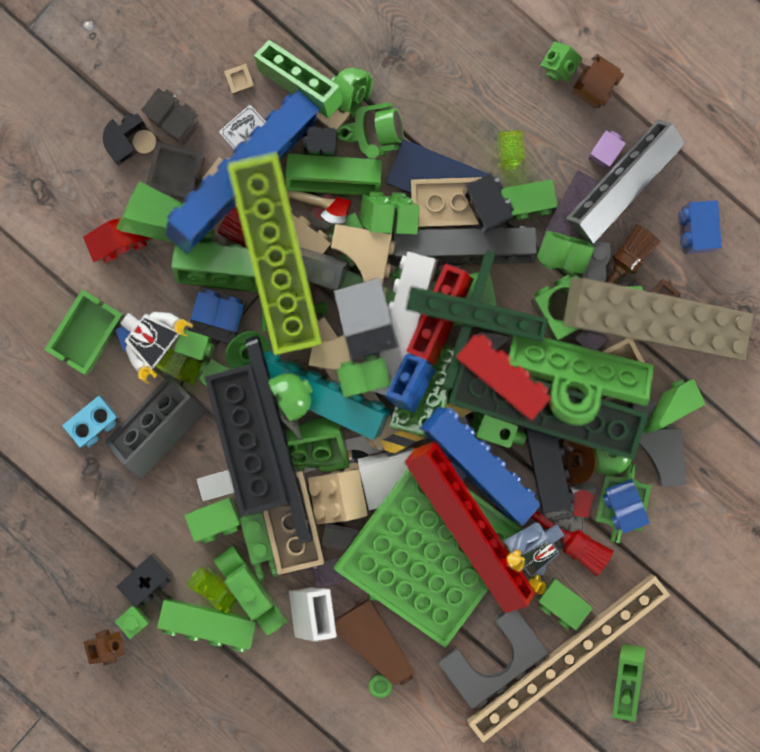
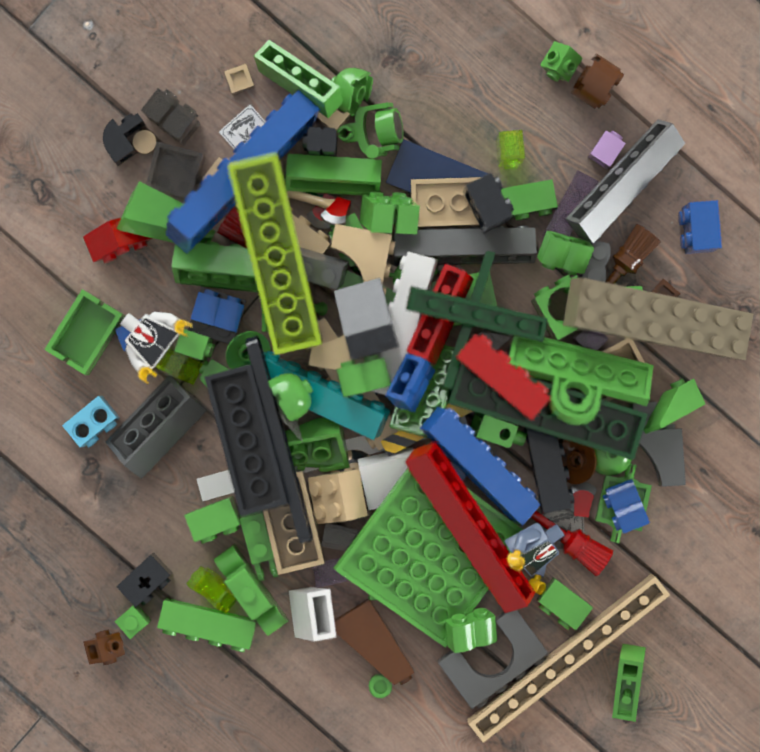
none -> bright green brick [445,608,497,653]

